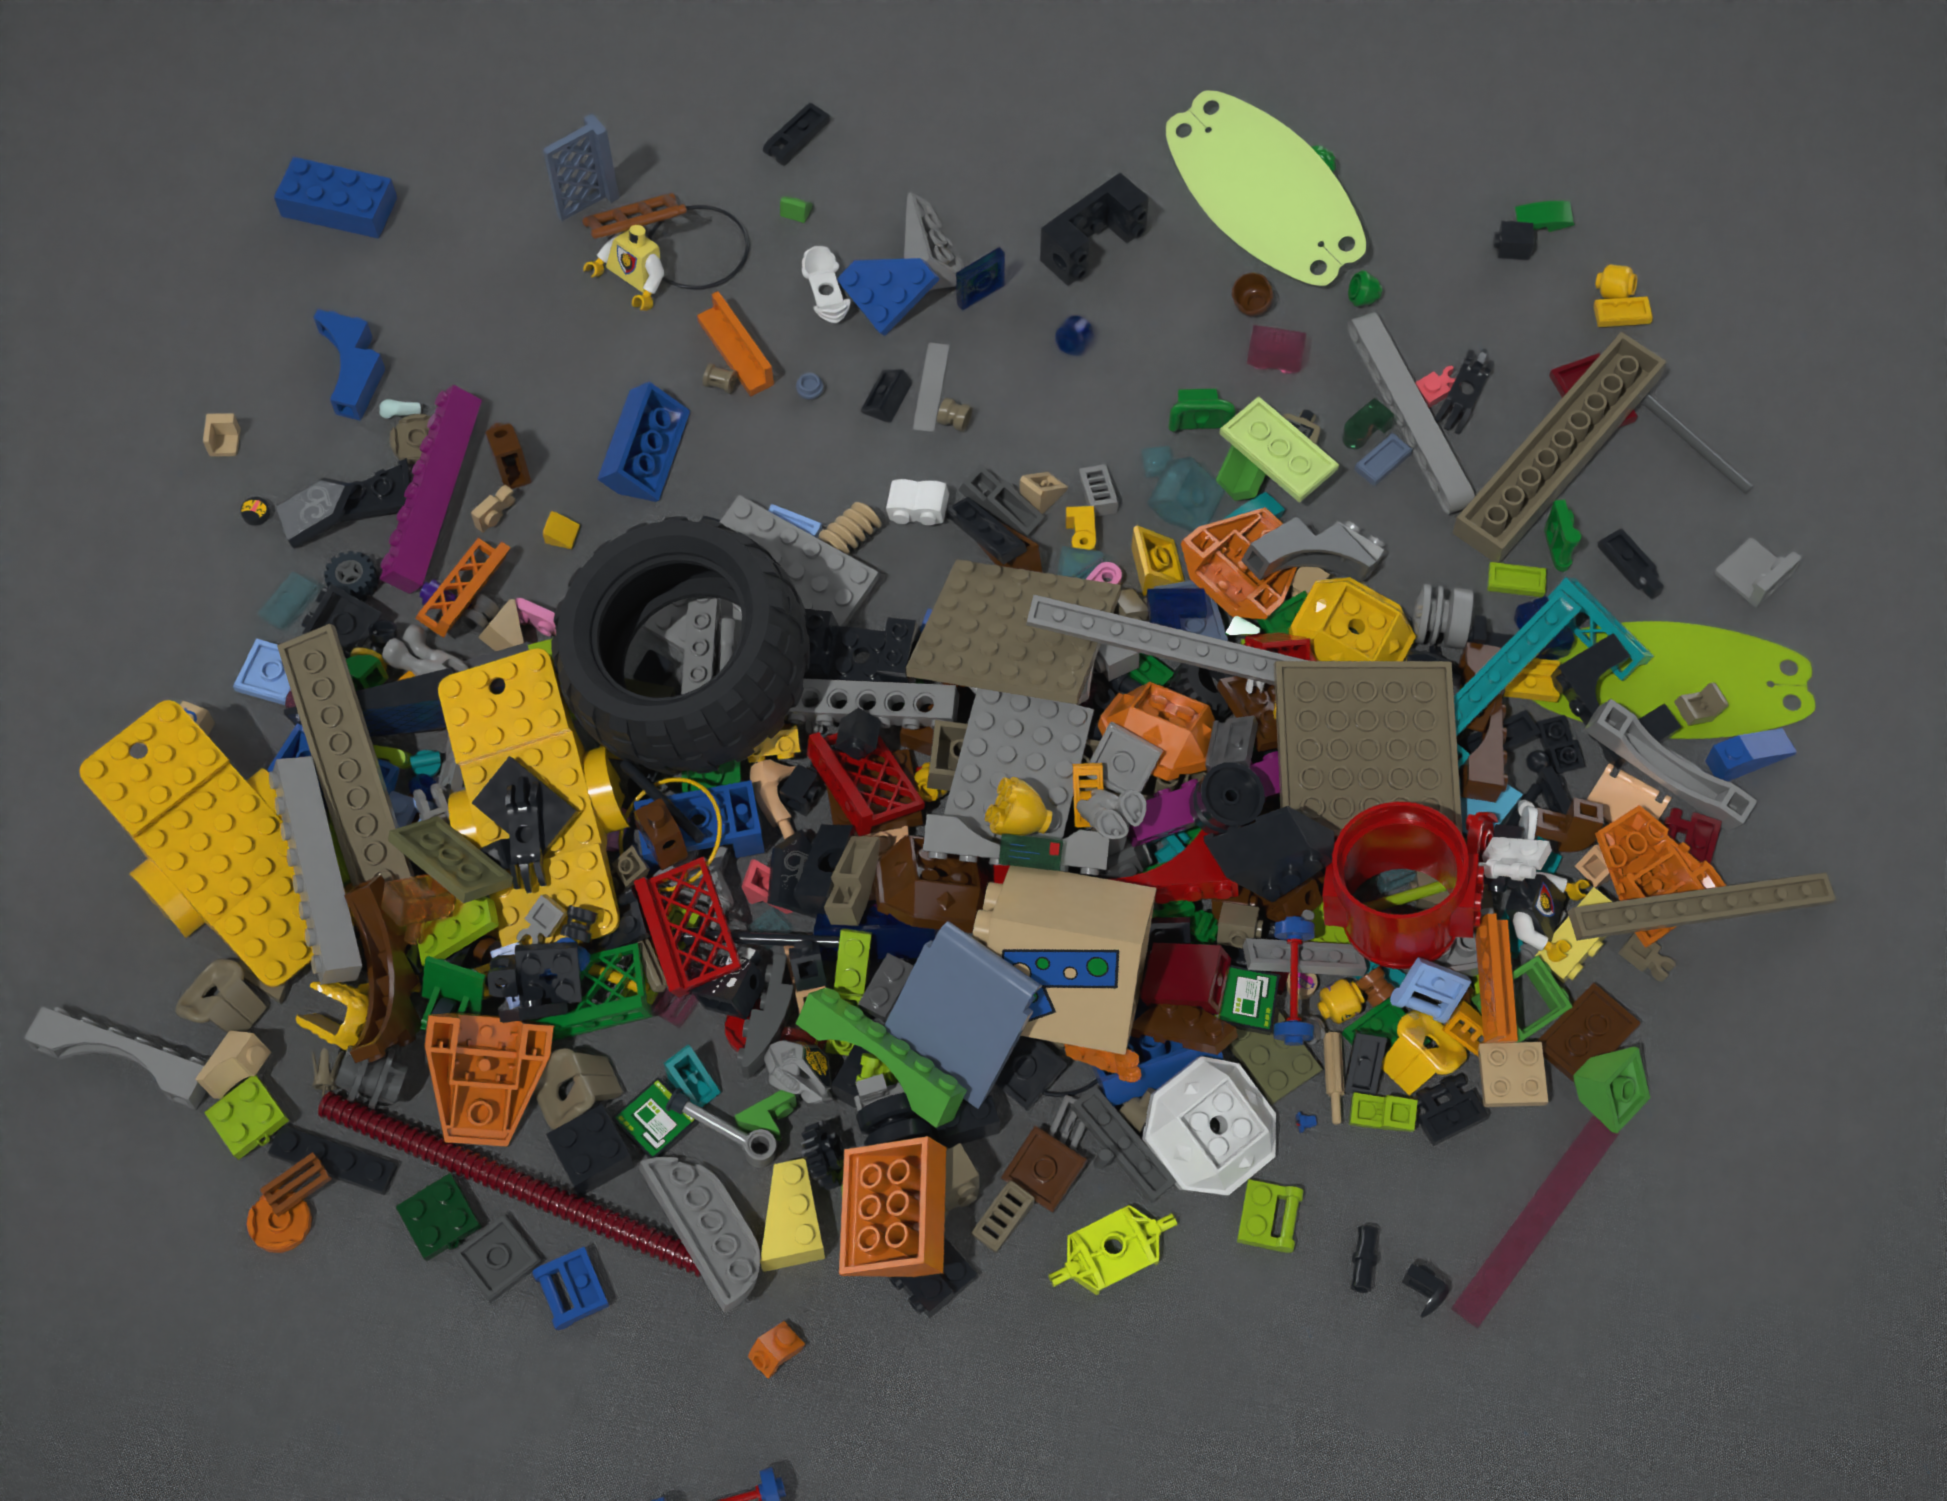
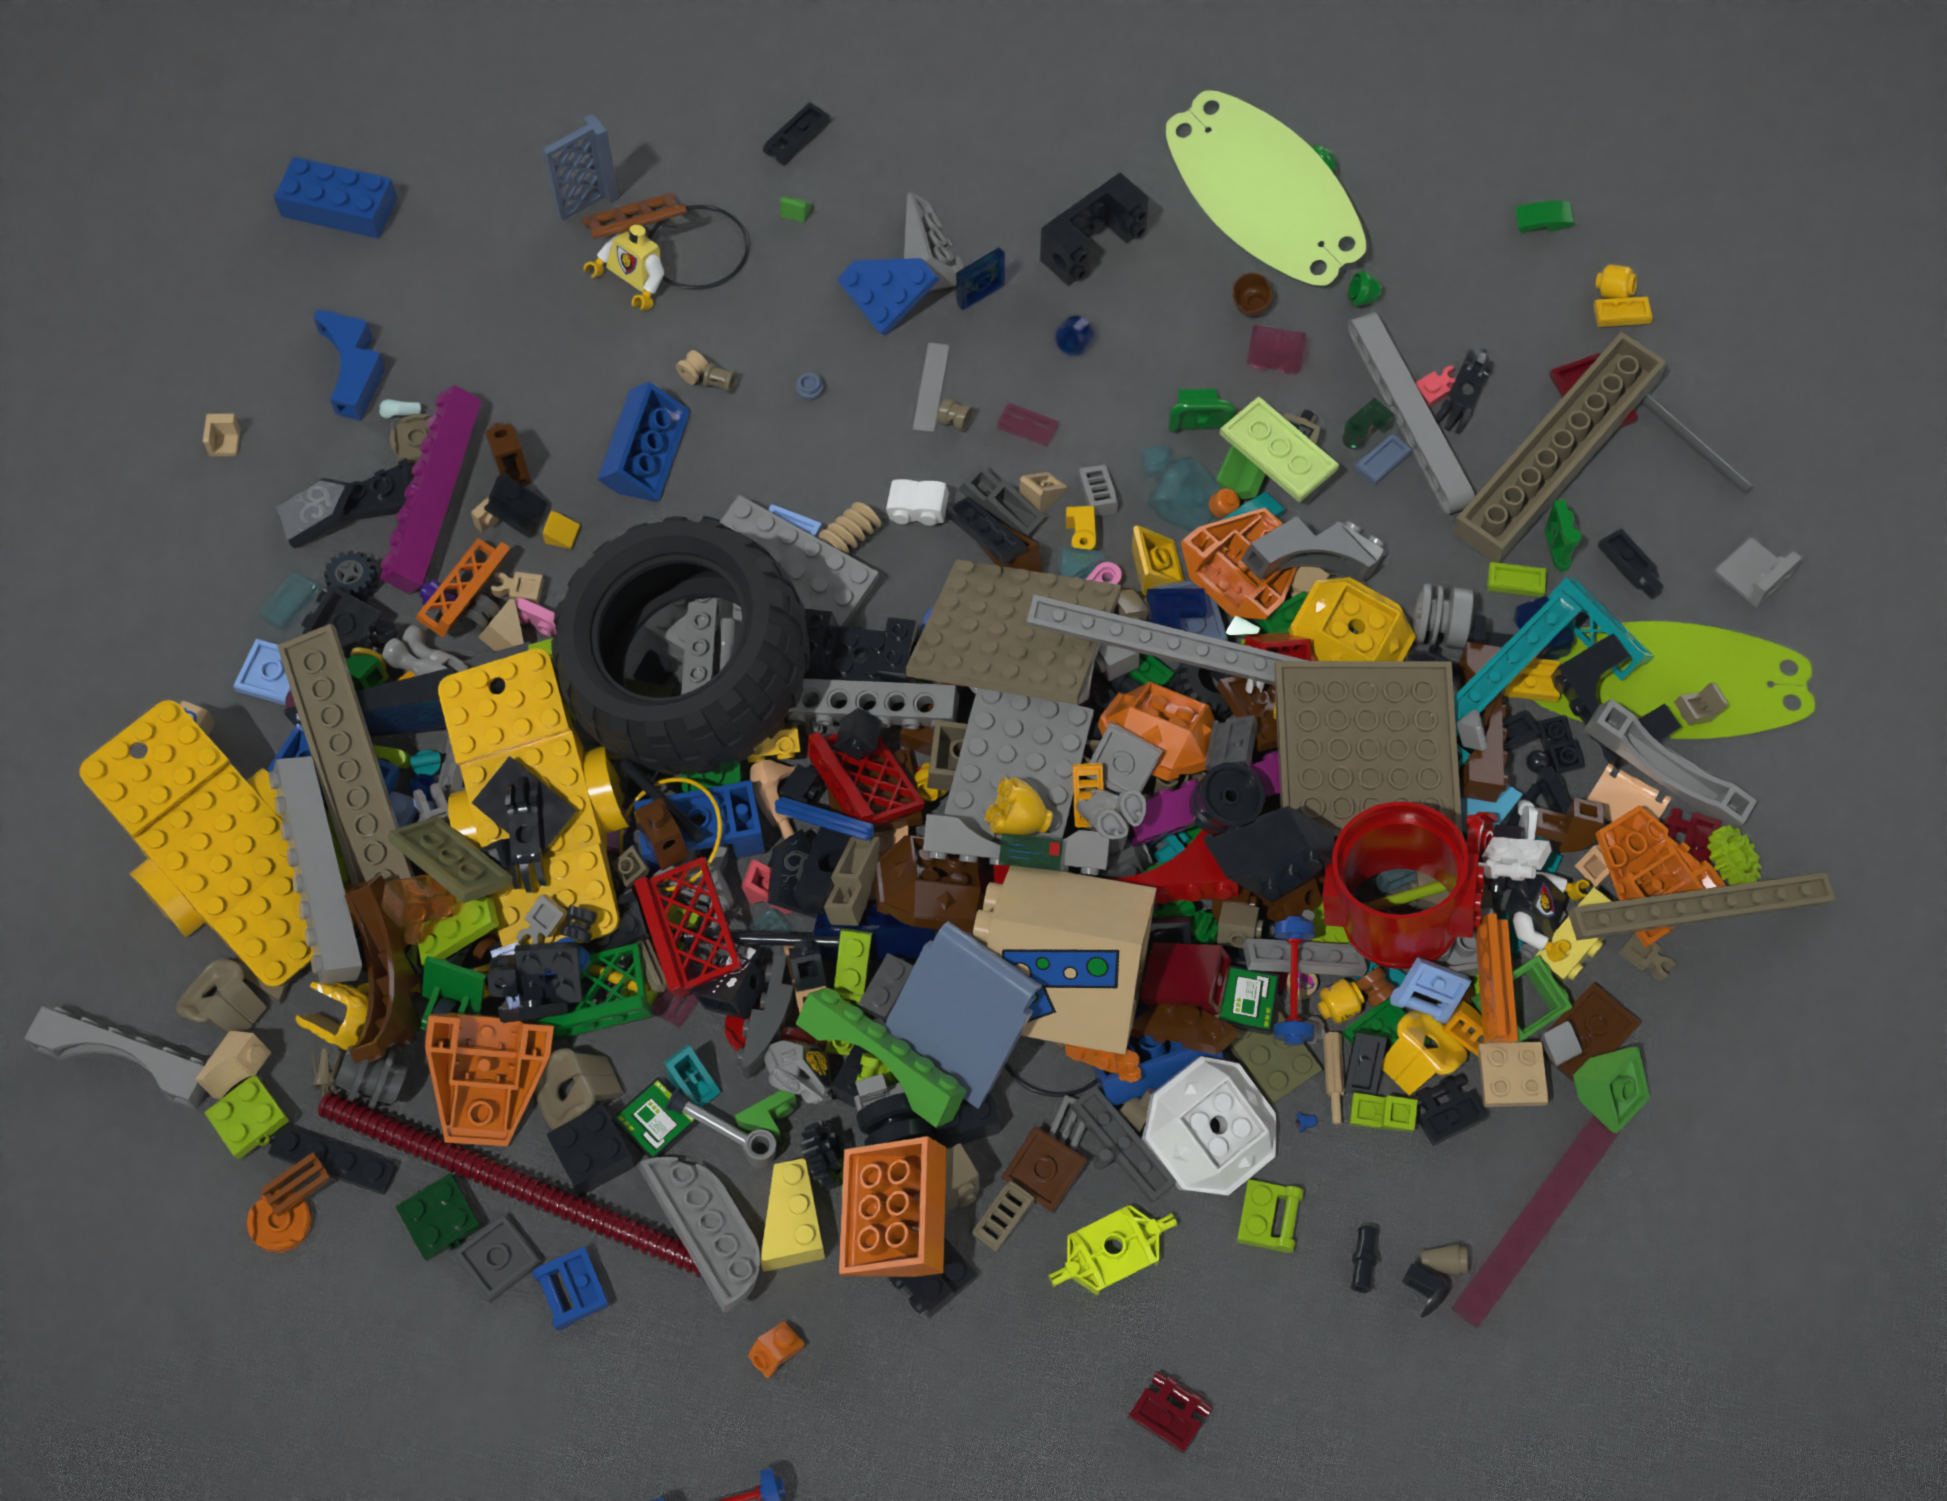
tile [240,497,270,526] -> none
orange fence [697,291,774,397] -> none
white piece [802,246,850,323] -> none
black slope [860,369,912,423] -> none
black tile [995,1036,1067,1111] -> none
black brick [1493,221,1534,260] -> none
blue slope [1705,728,1797,782] -> none
none -> black plate [484,473,548,538]
none -> tan plate [491,572,544,605]
none -> tan wheel [675,350,708,385]
none -> blue axle [774,797,875,841]
none -> clear pink tile [997,402,1058,447]
none -> dark red plate [1128,1371,1213,1454]
none -> orange piece [1208,488,1240,519]
none -> dark tan cone [1422,1244,1468,1276]
none -> light grey slope [1456,709,1487,751]
none -> light grey slope [1539,1021,1582,1067]
none -> lime gear [1707,825,1762,886]

